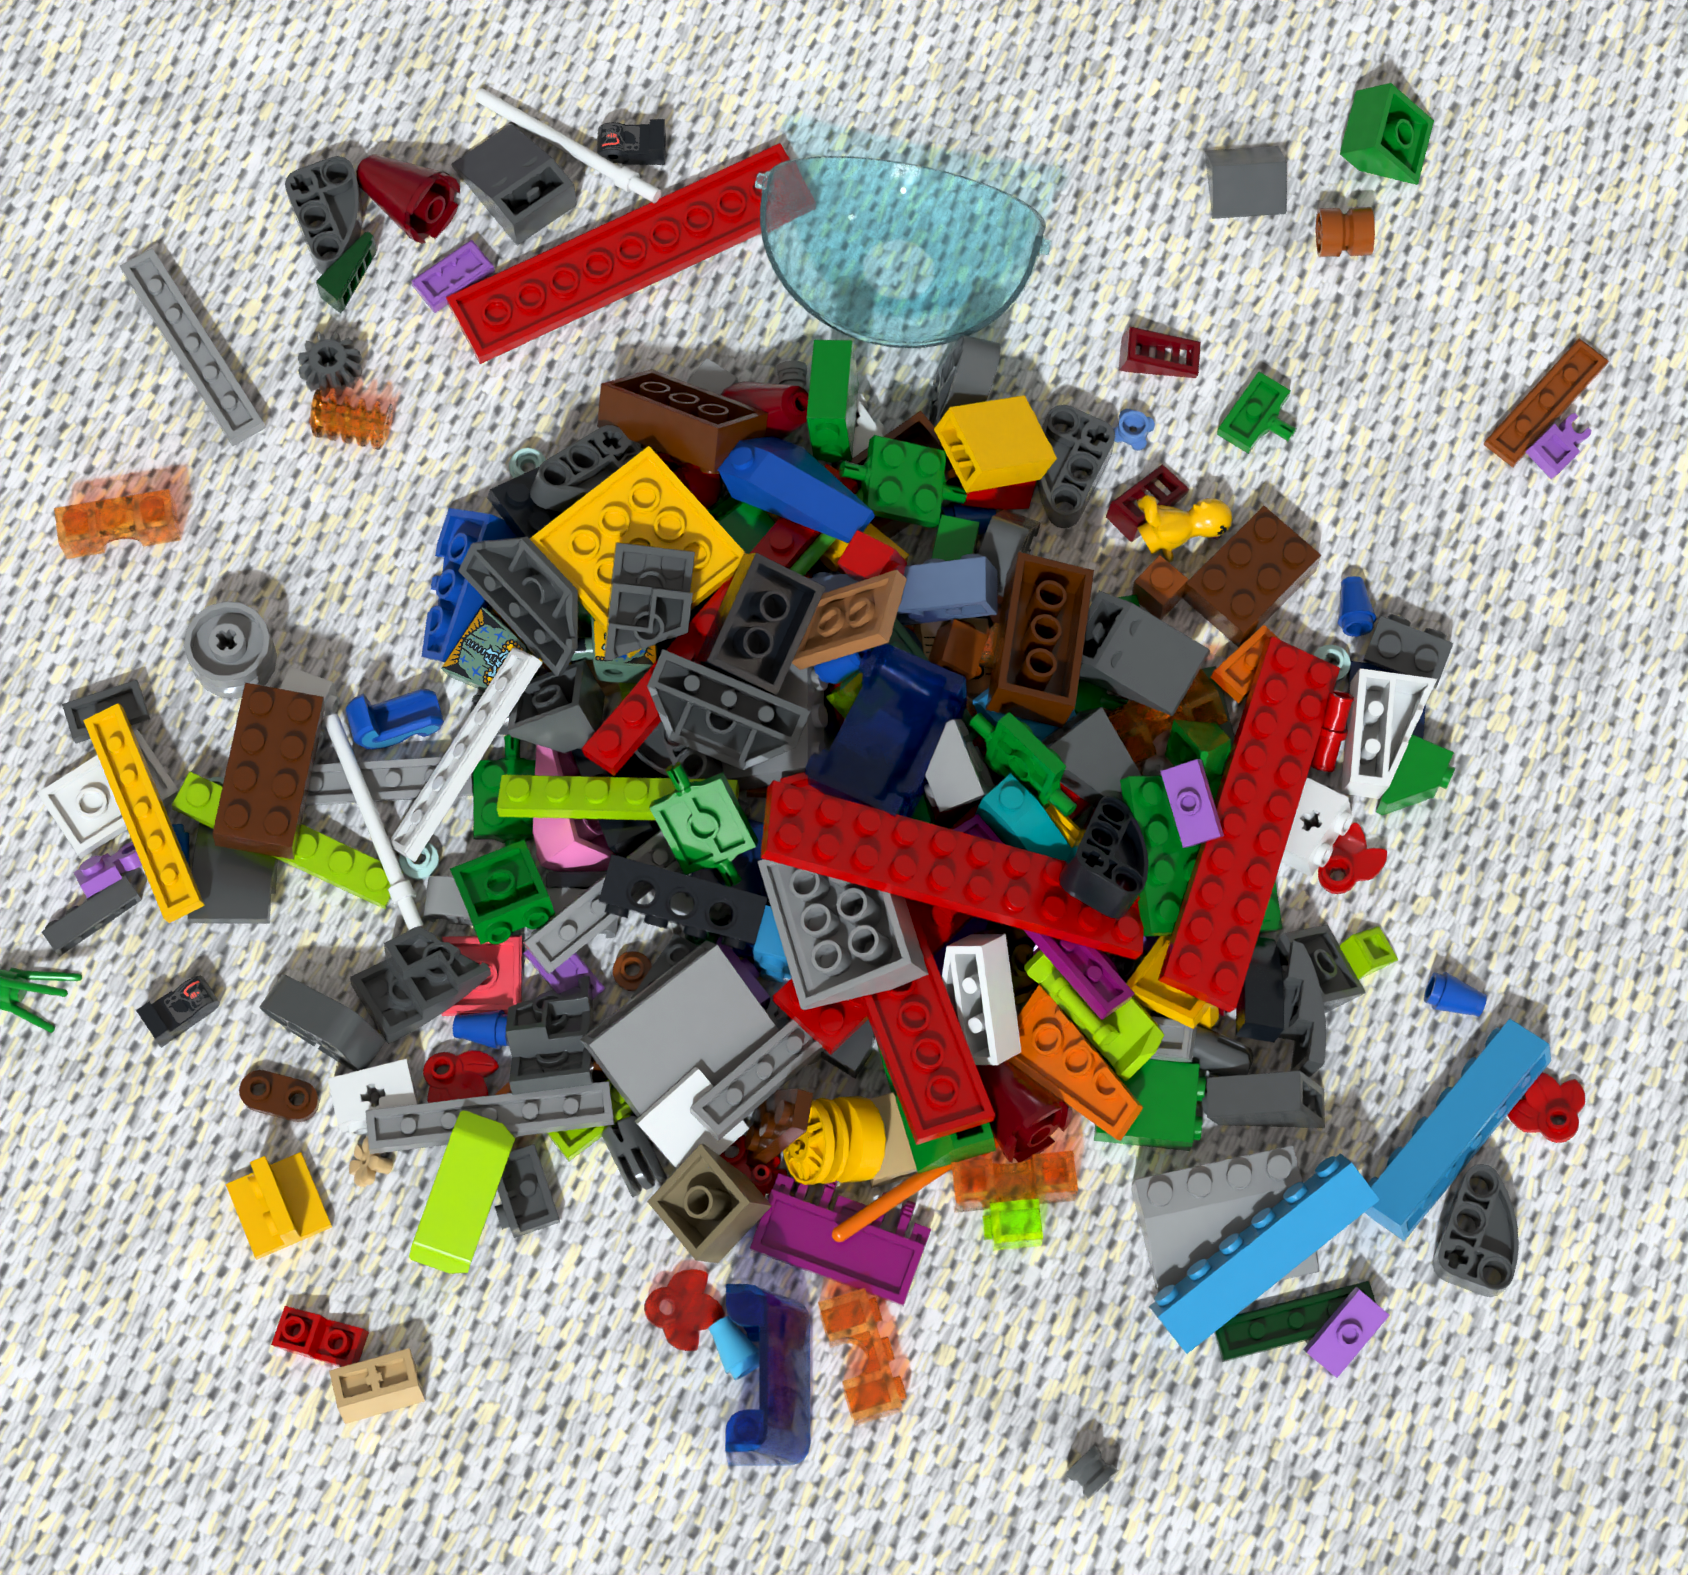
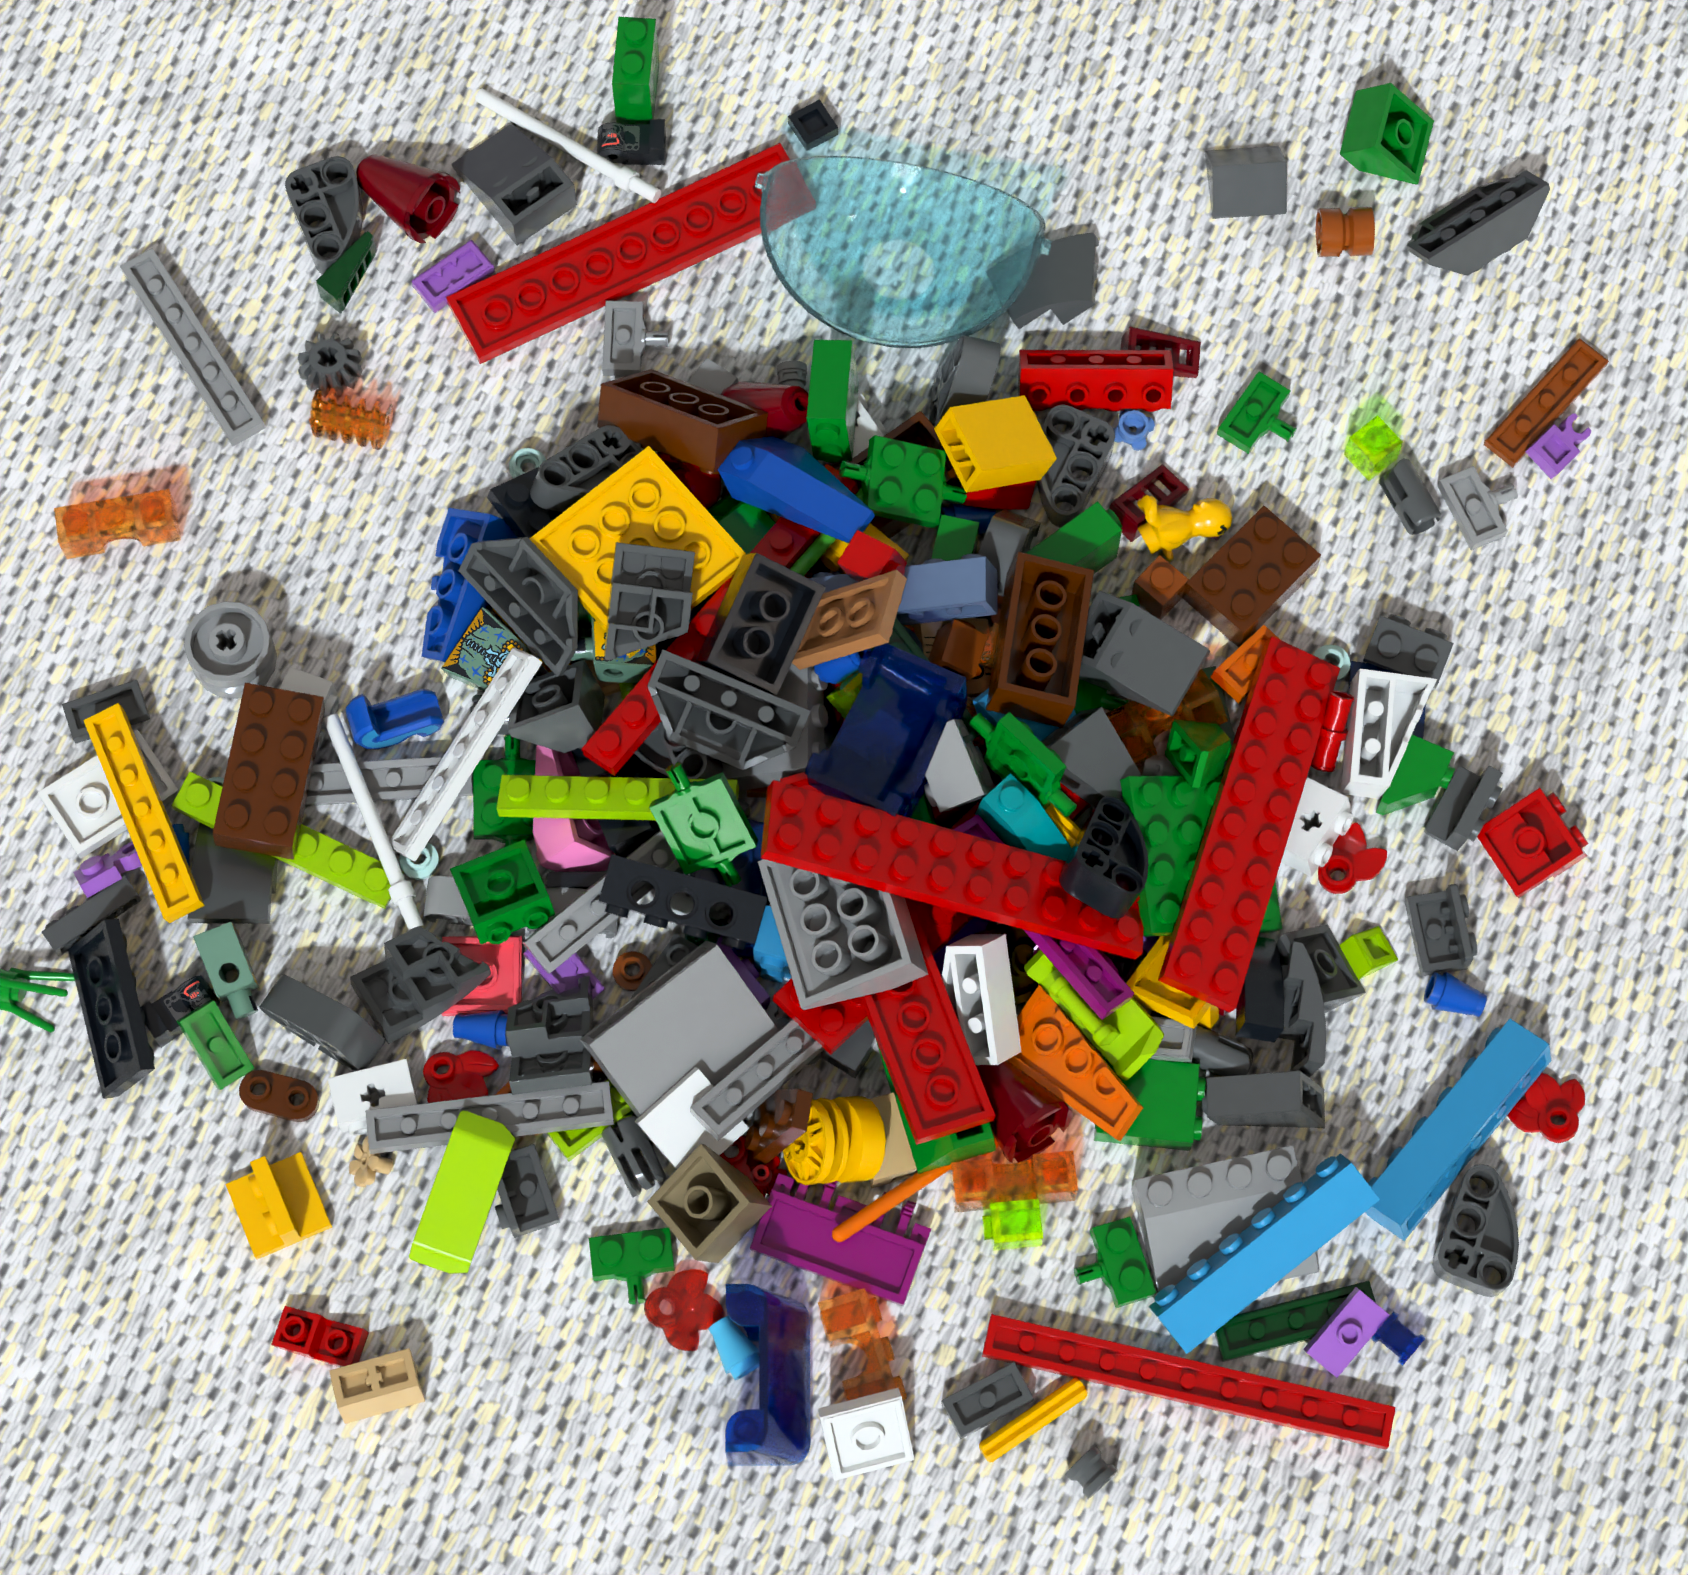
medium lavender plate [1160,759,1224,848] -> none
blue cone [1338,576,1376,636] -> none
none -> black plate [68,919,155,1099]
none -> green plate [177,1000,255,1090]
none -> sand green torso [193,922,259,1020]
none -> green plate [589,1227,675,1305]
none -> light grey plate [602,301,669,376]
none -> green brick [612,16,659,125]
none -> black plate [788,99,838,151]
none -> white tile [818,1388,915,1481]
none -> dark grey plate [941,1362,1034,1440]
none -> yellow axle [979,1378,1088,1462]
none -> red plate [982,1314,1396,1450]
none -> dark grey slope [987,232,1099,329]
none -> red brick [1018,350,1173,412]
none -> green brick [1026,501,1122,574]
none -> green plate [1074,1217,1157,1308]
none -> clear neon green brick [1344,415,1403,481]
none -> clear blue bush [1371,1311,1426,1366]
none -> dark grey arm [1378,458,1442,535]
none -> dark grey bracket [1404,884,1477,976]
none -> dark grey wedge [1407,170,1550,276]
none -> dark grey bracket [1424,766,1503,851]
none -> light grey plate [1437,466,1518,550]
none -> red plate [1477,788,1589,898]

